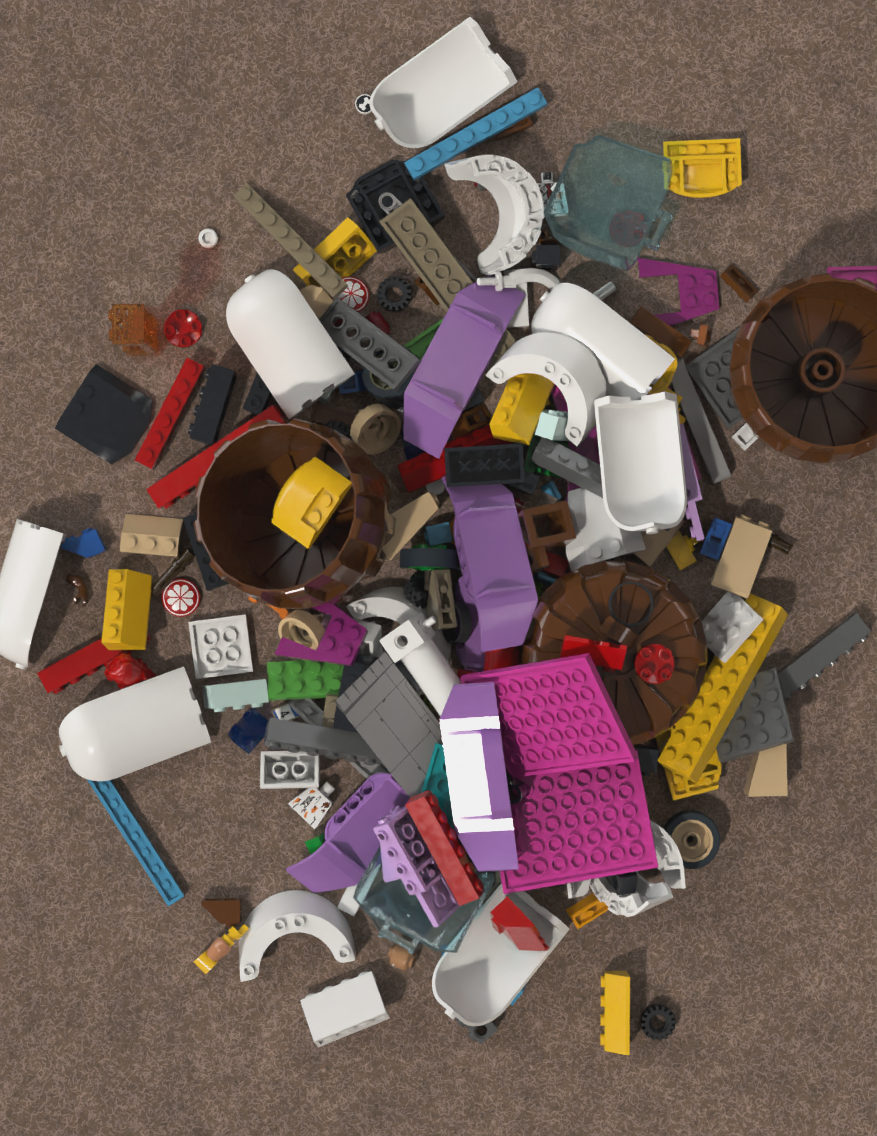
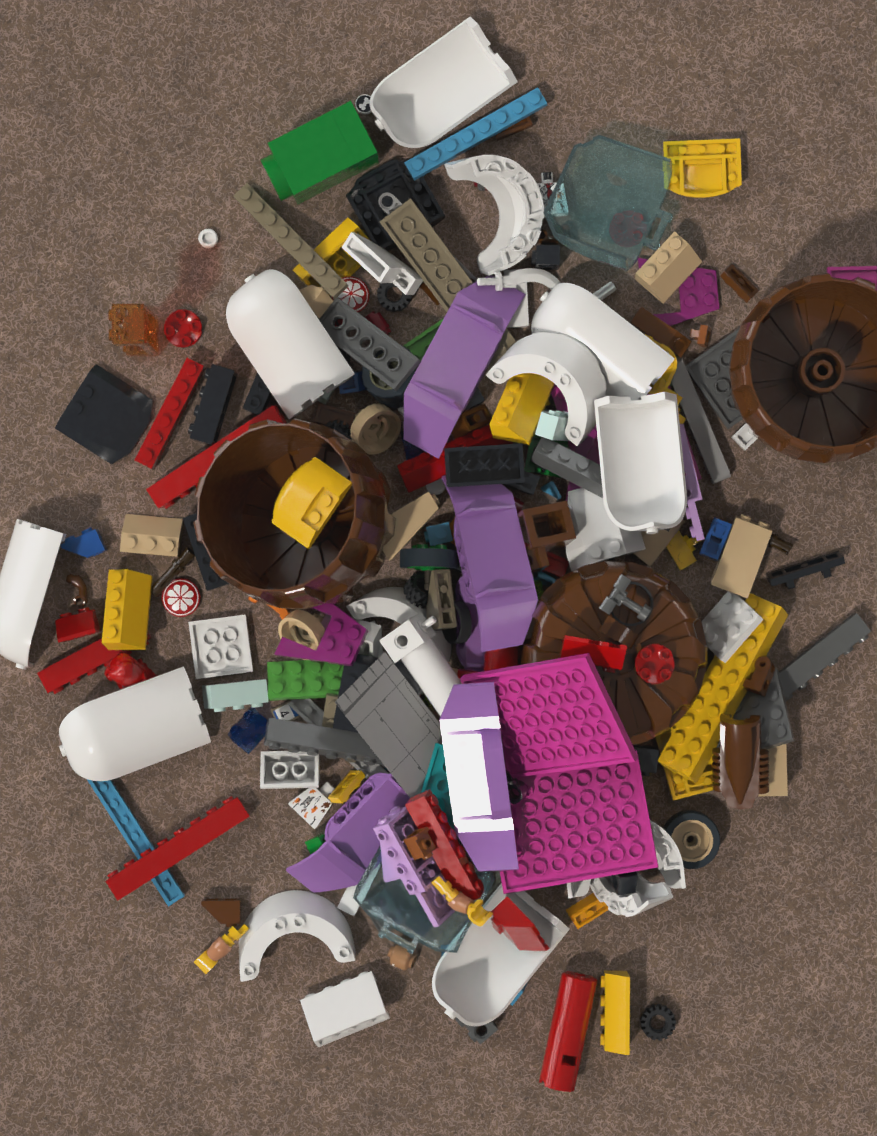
none -> red slope [55,607,101,643]
none -> red brick [105,796,250,901]
none -> green container [260,101,379,205]
none -> yellow plate [328,770,365,803]
none -> white slope [342,232,423,295]
none -> dark orange brick [403,827,436,860]
none -> yellow piece [431,876,493,926]
none -> red piece [539,971,598,1092]
none -> dark grey bar [599,574,652,622]
none -> tan slope [635,231,702,304]
none -> reddish brown connector [712,714,769,809]
none -> reddish brown leg [743,656,775,697]
none -> black hinge [766,550,845,590]

